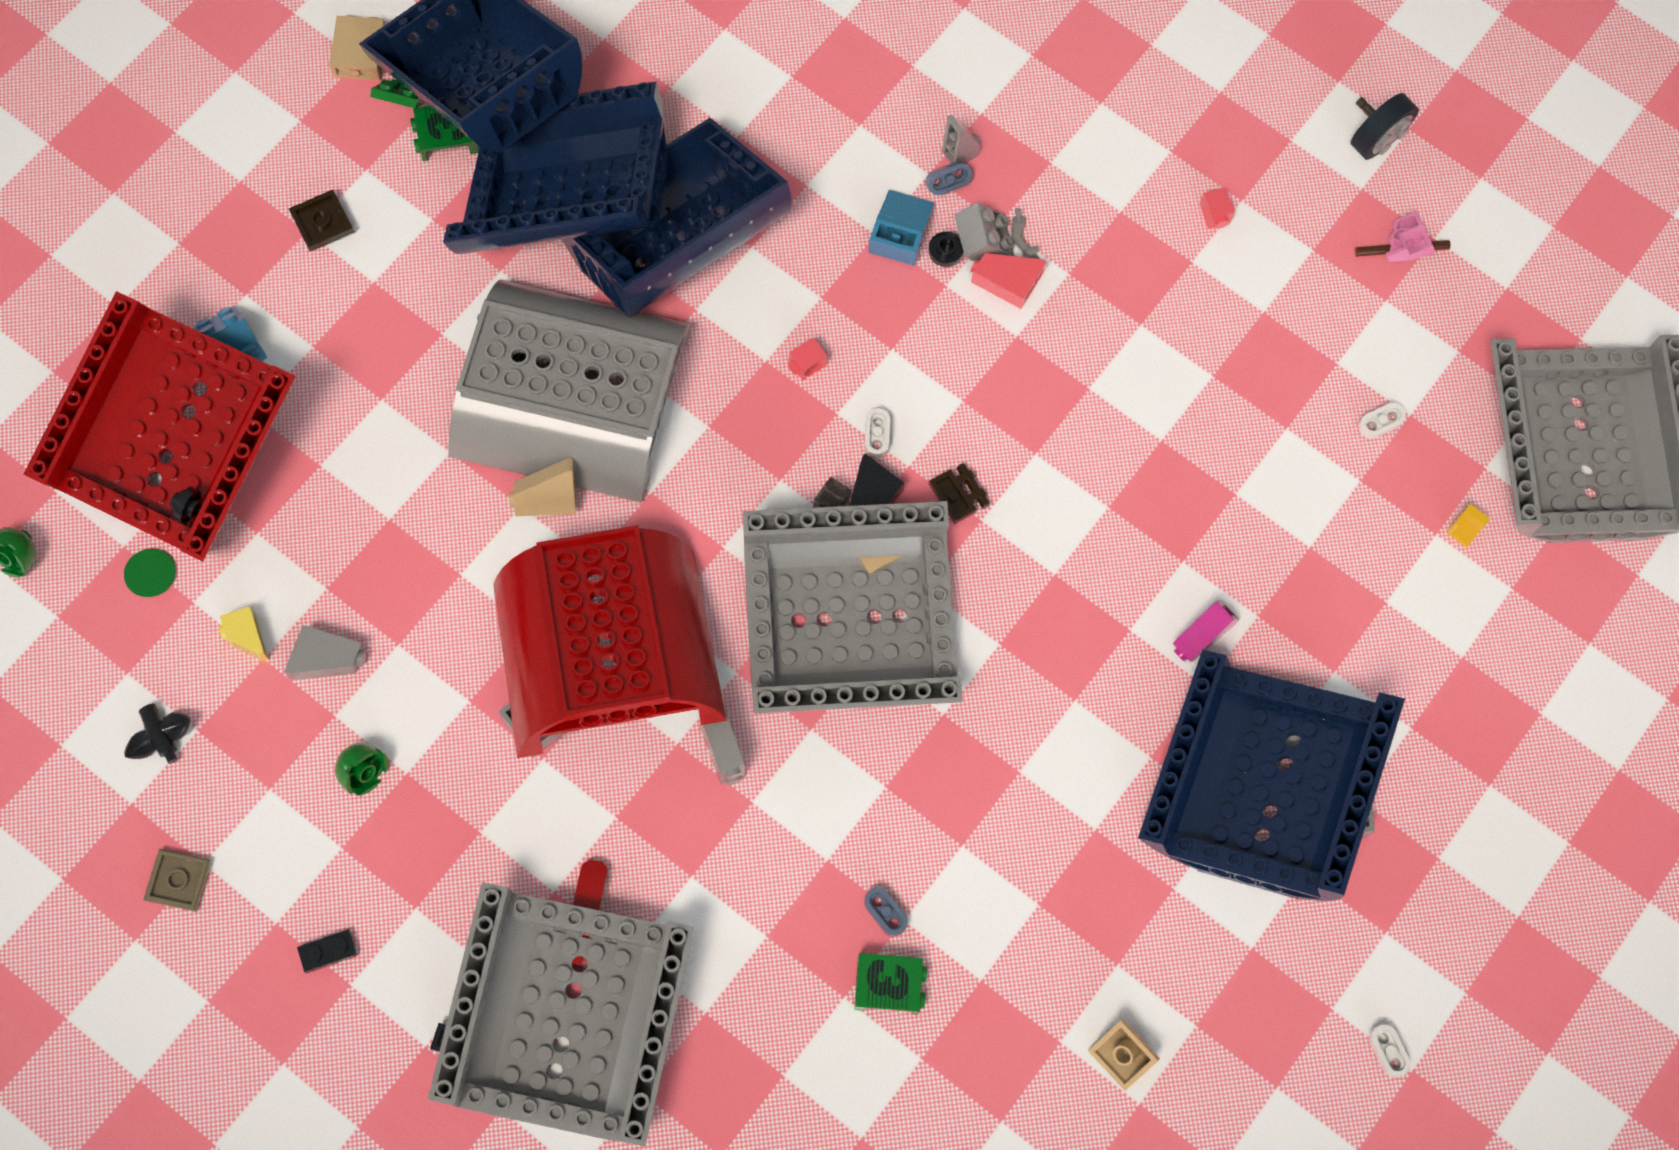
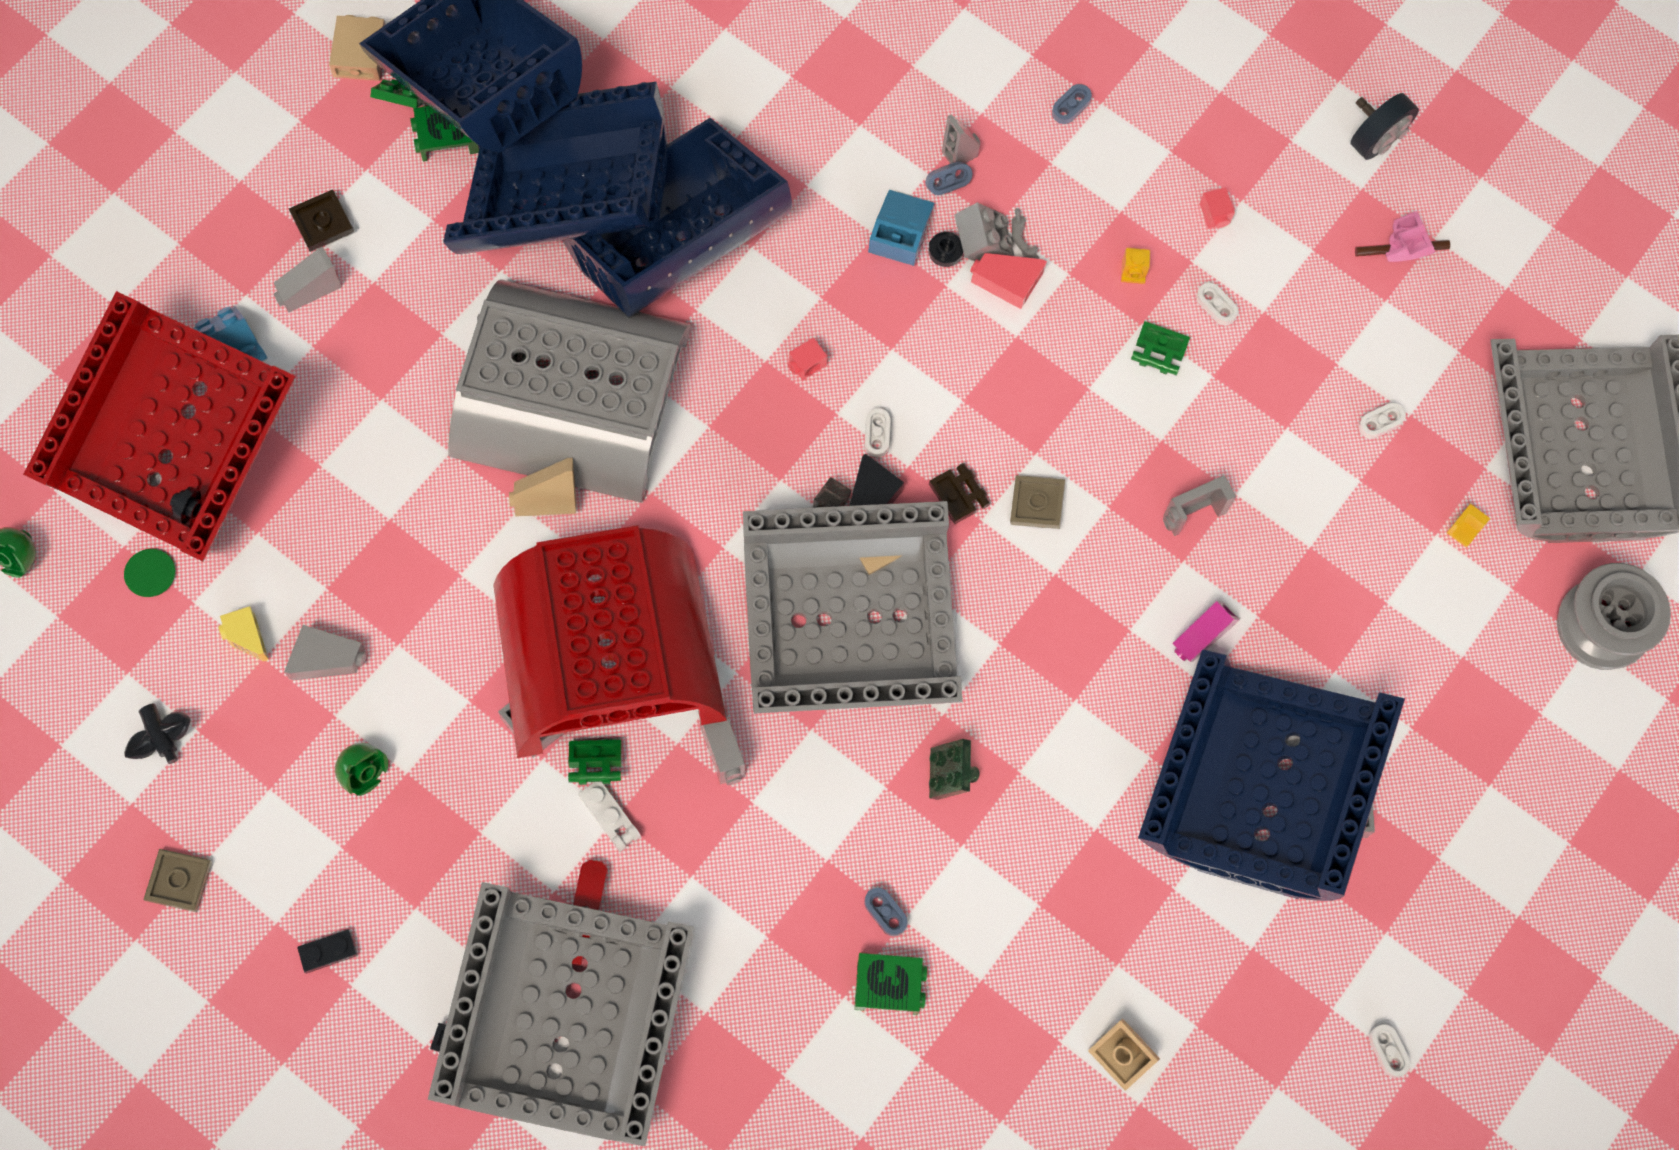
none -> light grey slope [273,247,342,313]
none -> green plate [568,740,622,785]
none -> white plate [578,782,641,852]
none -> clear green plate [929,739,980,800]
none -> dark tan plate [1010,475,1065,529]
none -> sand blue plate [1052,84,1092,124]
none -> yellow brick [1121,248,1150,284]
none -> green plate [1130,321,1190,376]
none -> light grey panel [1163,475,1236,536]
none -> white plate [1196,282,1238,326]
none -> light grey wheel [1557,563,1671,670]

